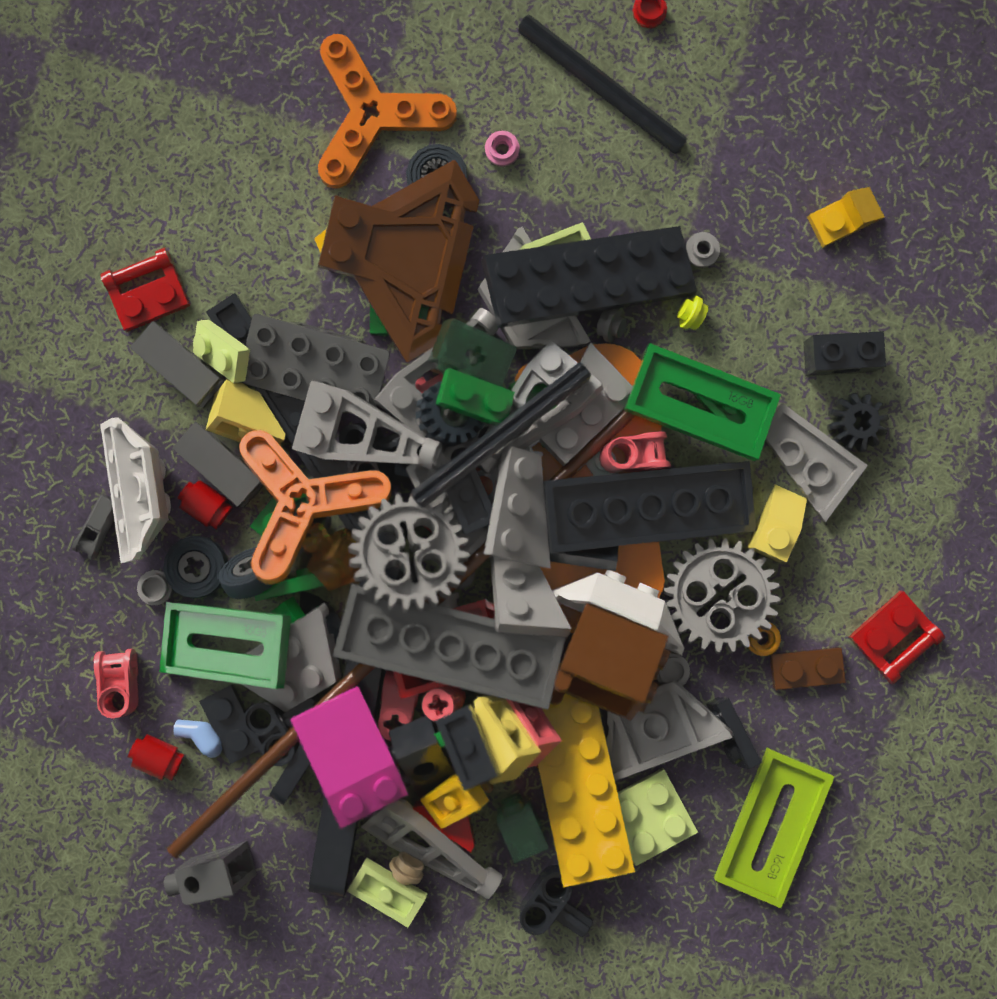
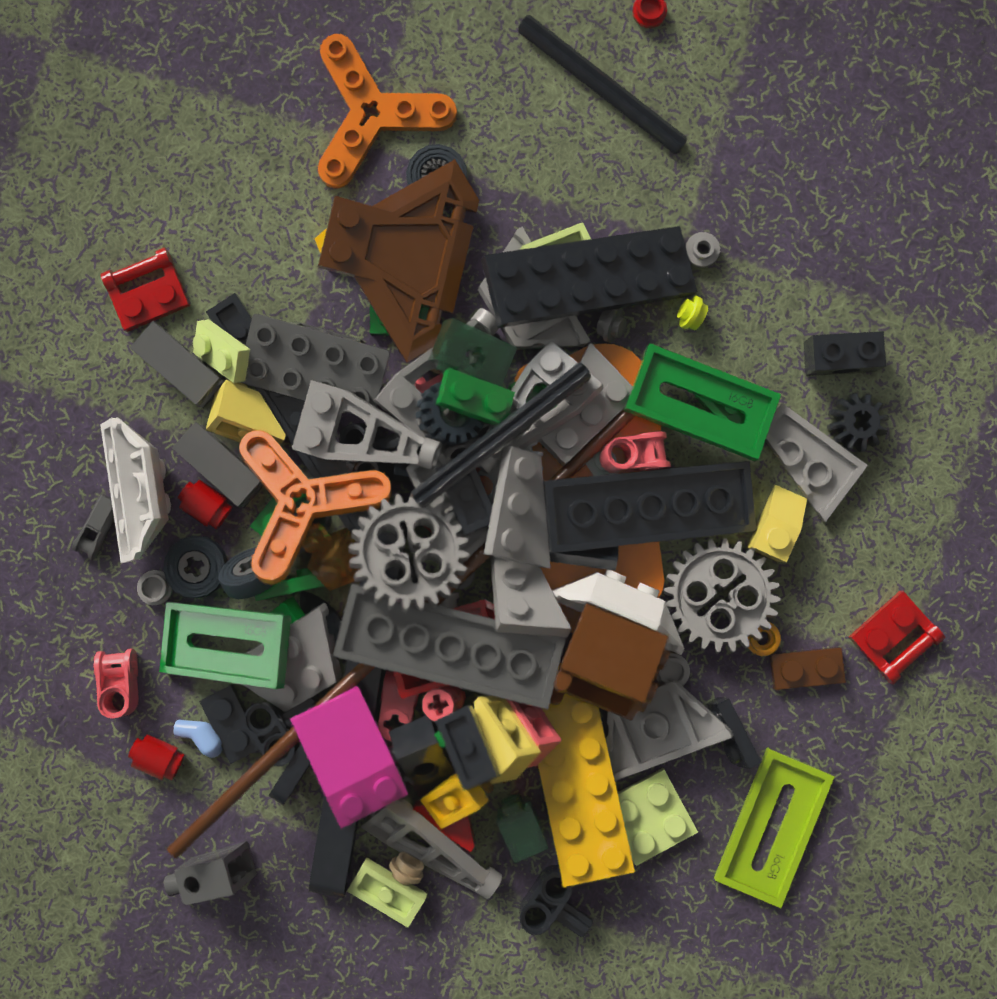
bright pink plate [485,131,520,166] -> none
yellow slope [807,187,885,248] -> none

